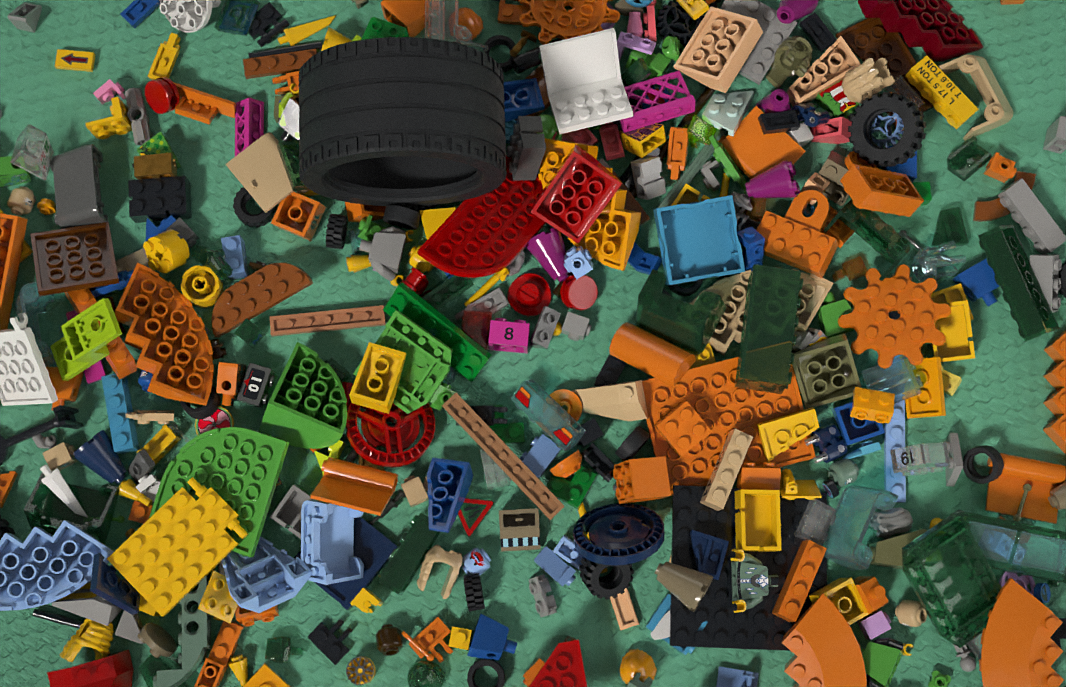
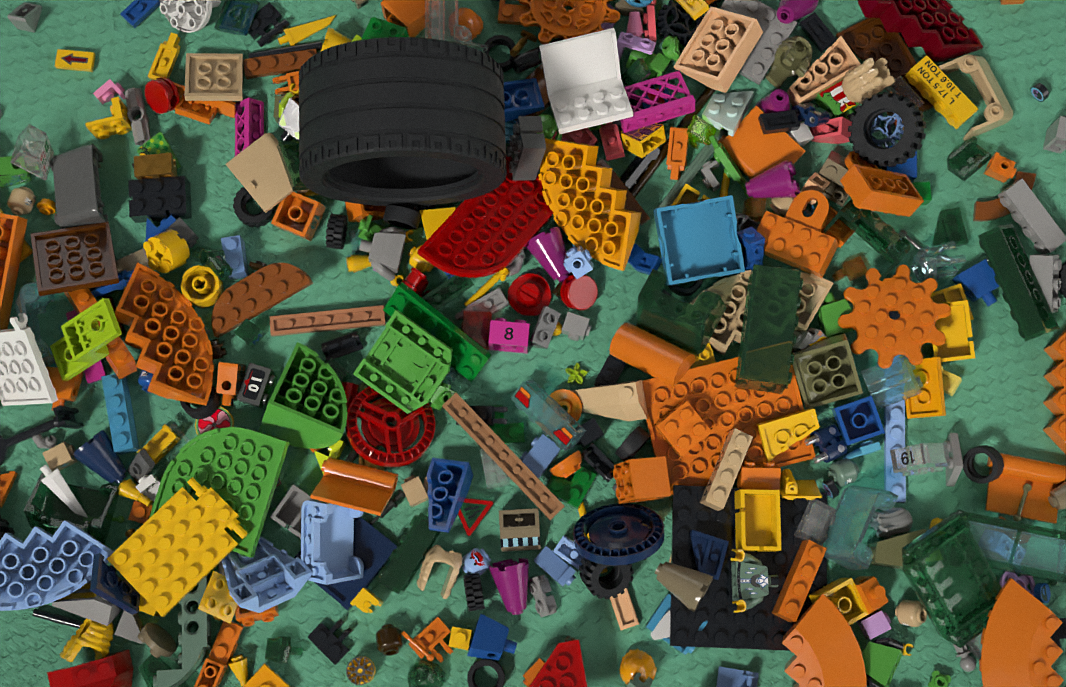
tan hinge [125,410,174,424] -> none
yellow slope [349,342,407,414] -> none
red slope [531,144,622,243] -> none
light grey brick [630,155,666,200] -> none
light grey bracket [731,192,753,214] -> none
light orange bracket [850,387,895,423] -> none
none -> tan plate [185,53,243,101]
none -> black hinge [321,331,363,362]
none -> magenta cone [489,558,529,615]
none -> lime plant [565,363,588,385]
none -> tan head [770,197,795,217]
none -> black tile [1030,83,1049,102]

